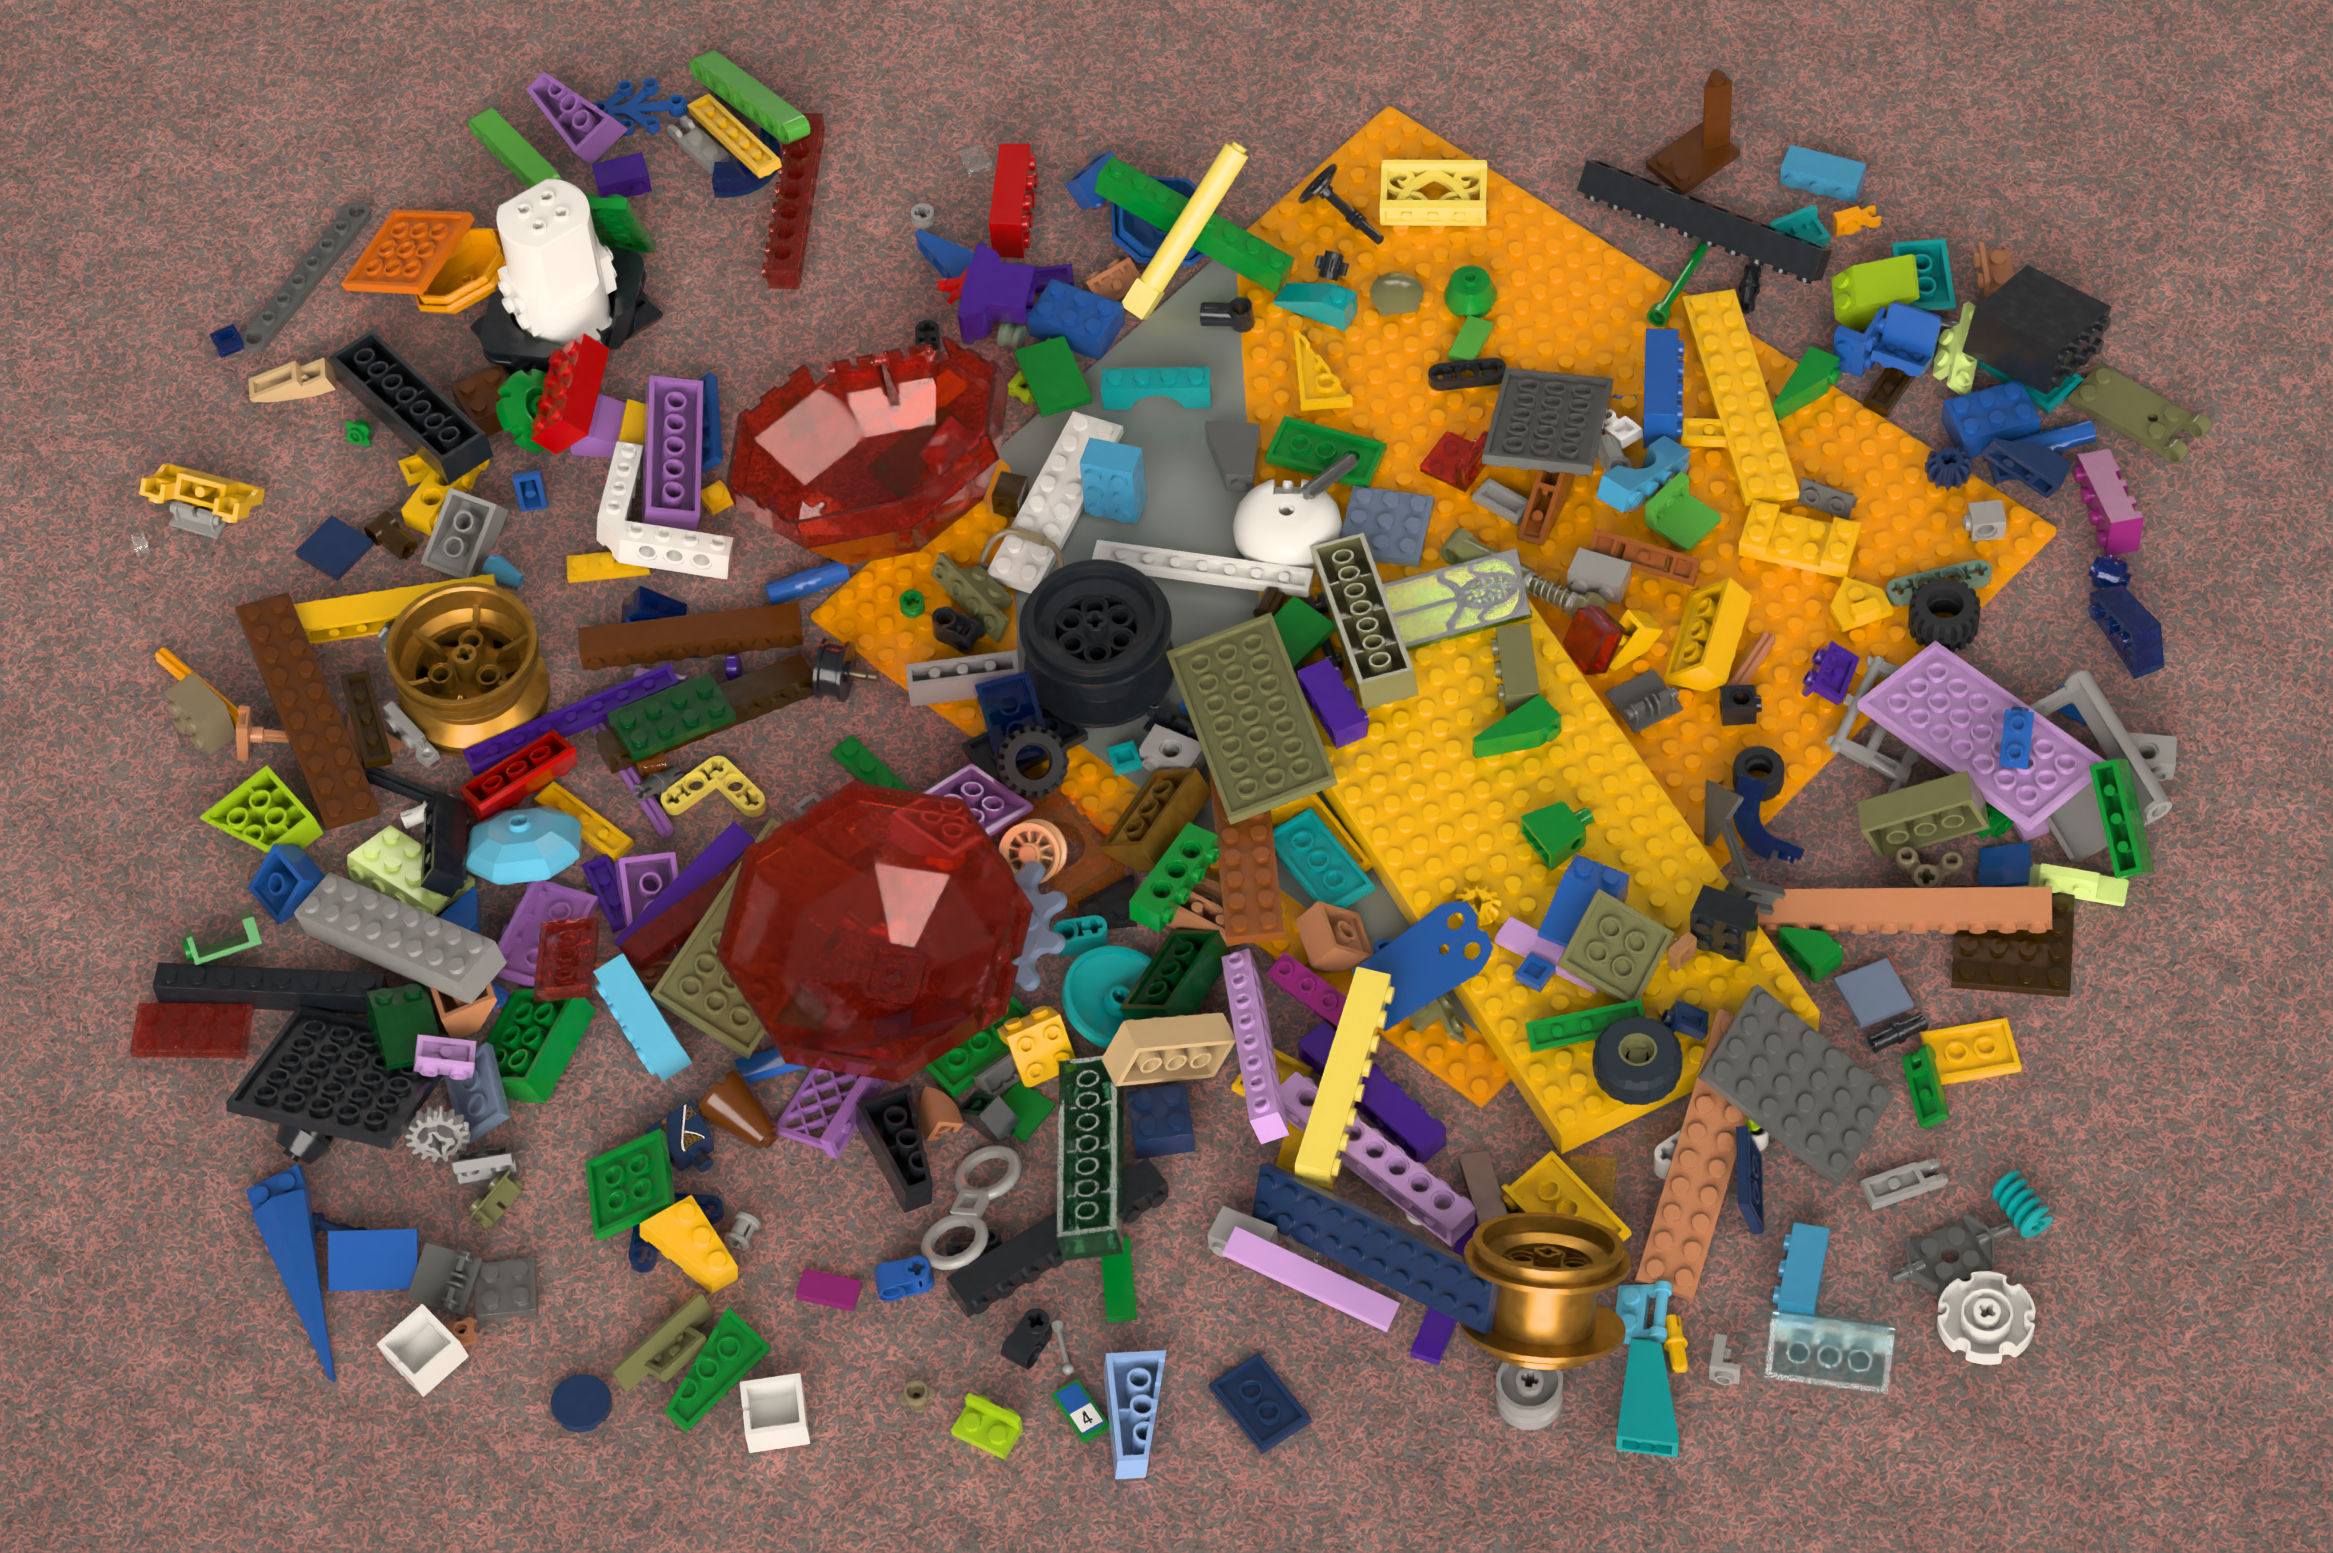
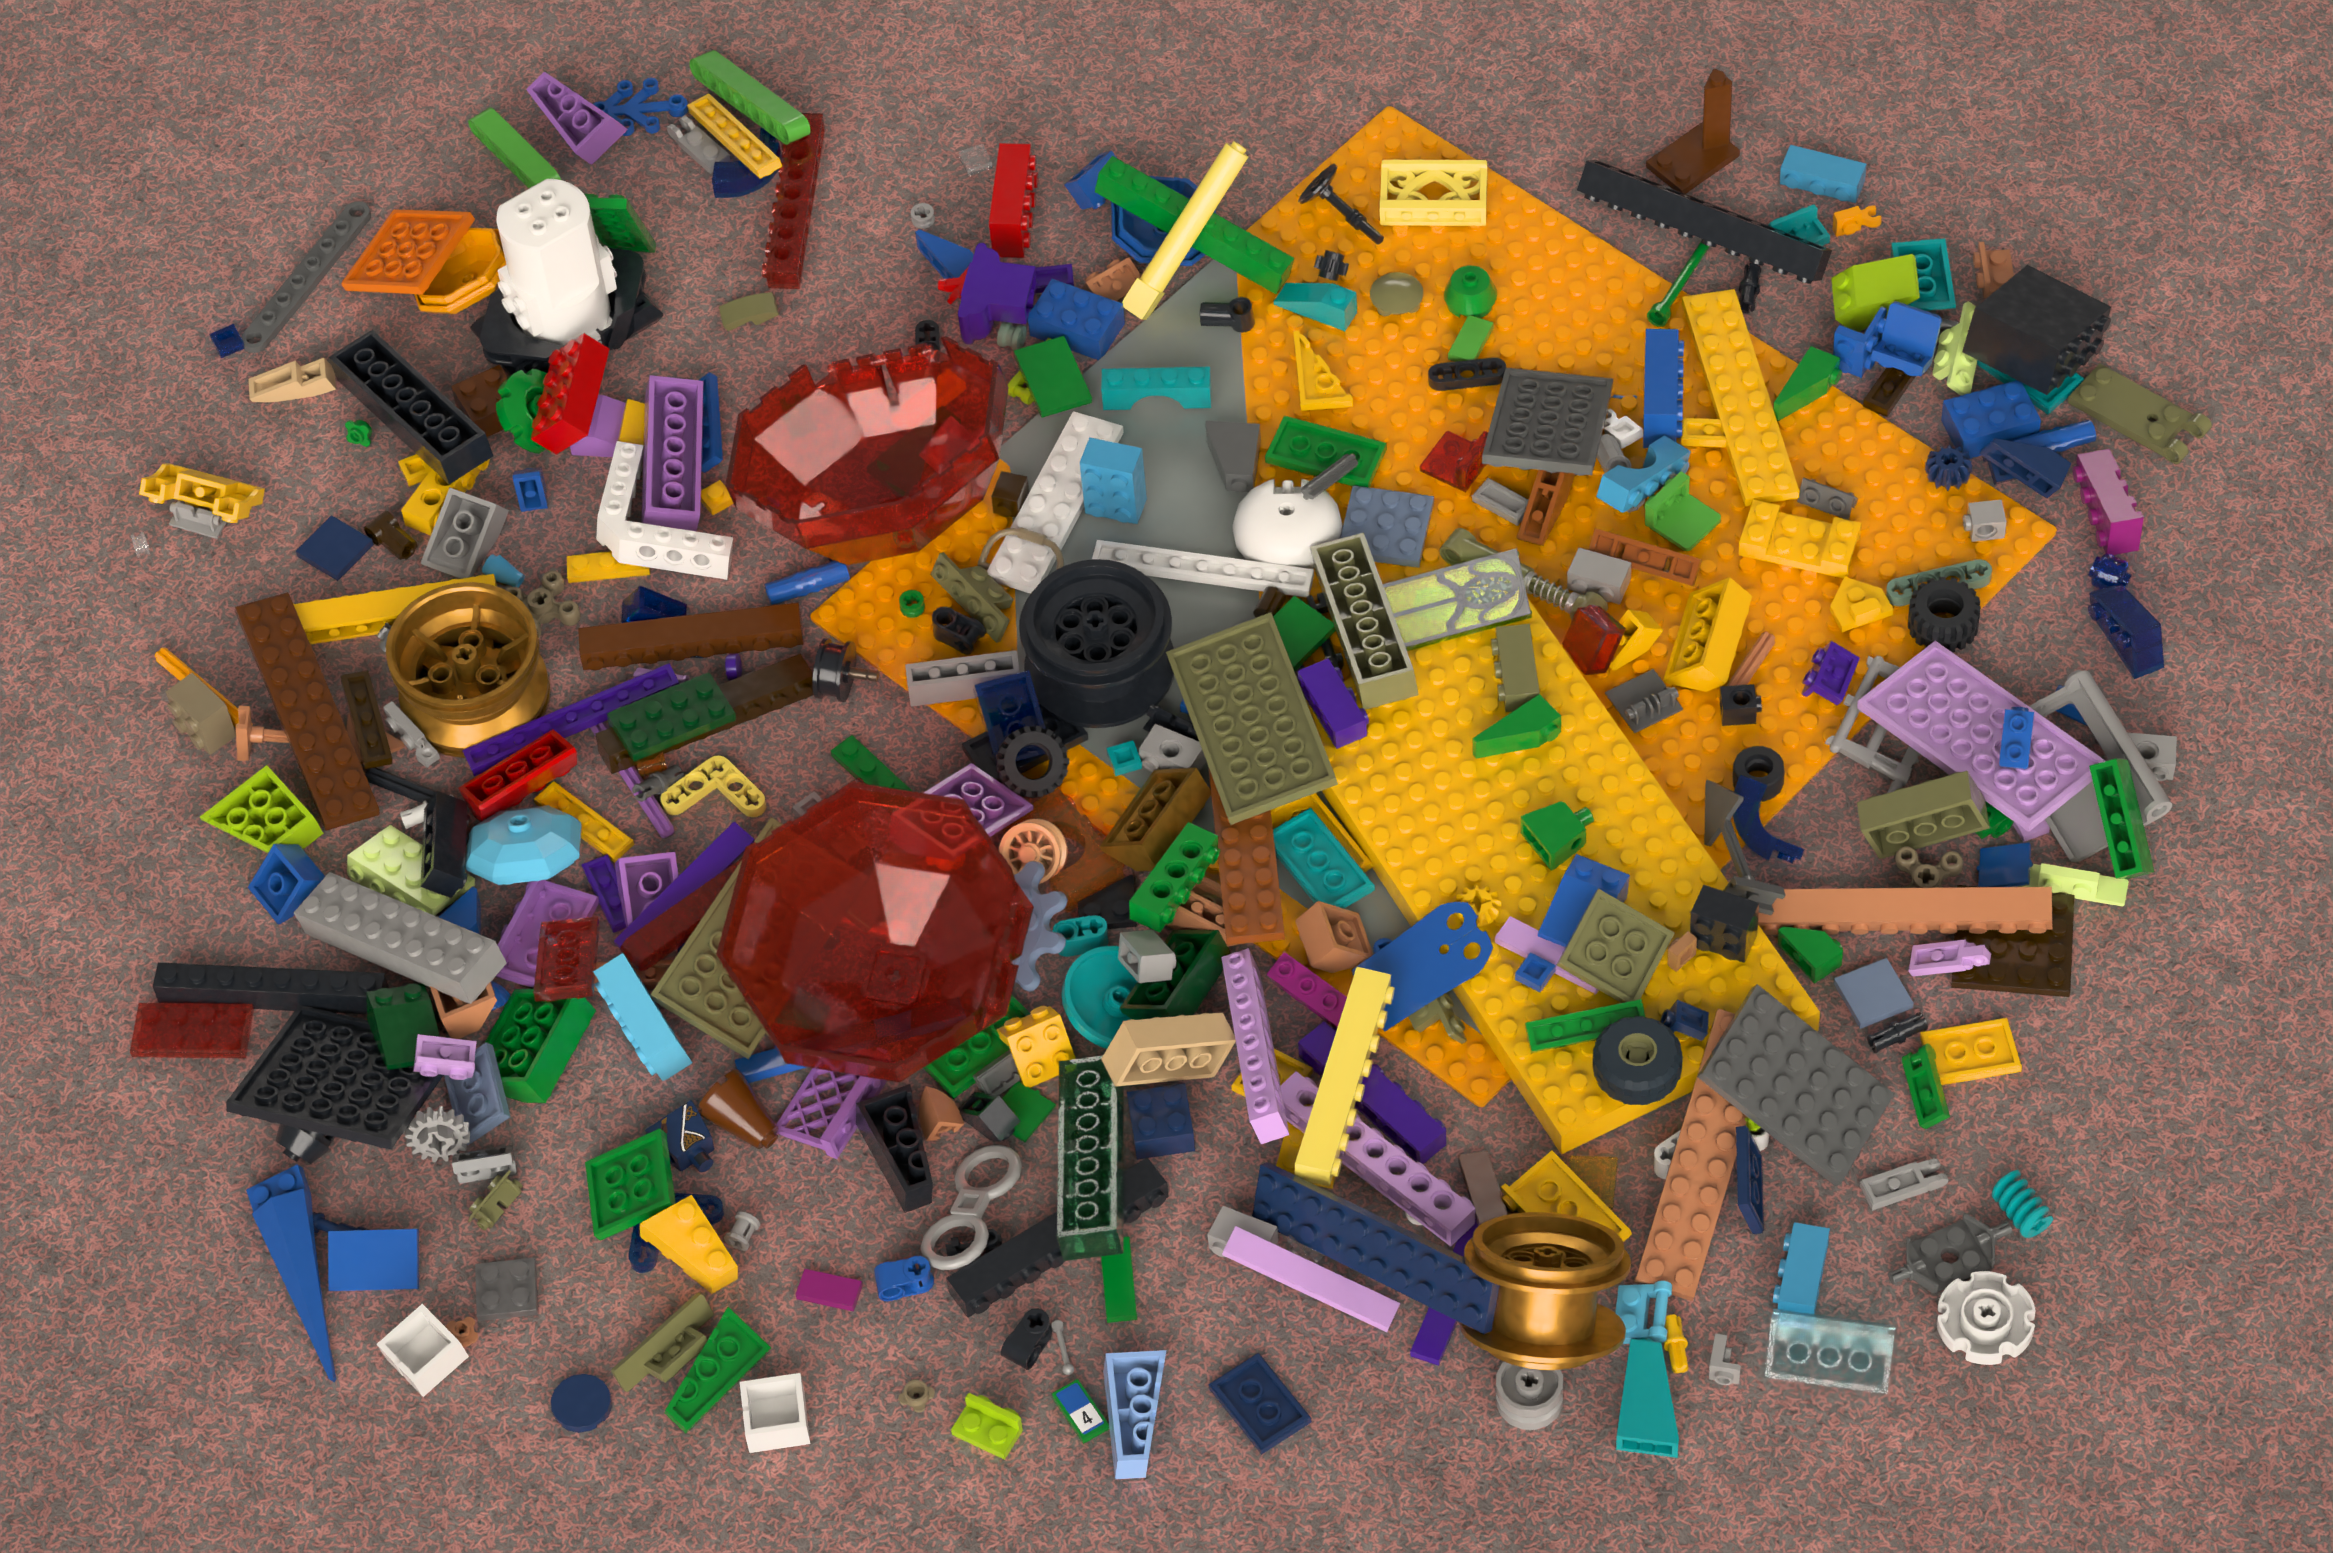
green panel [182,908,262,965] -> none
dark grey hinge [406,1242,482,1316] -> none
dark purple brick [591,152,652,198] -> none
none -> dark tan gear [506,570,581,638]
none -> olive slope [719,292,779,331]
none -> light grey brick [1118,930,1176,983]
none -> lavender hinge [1908,940,1991,976]

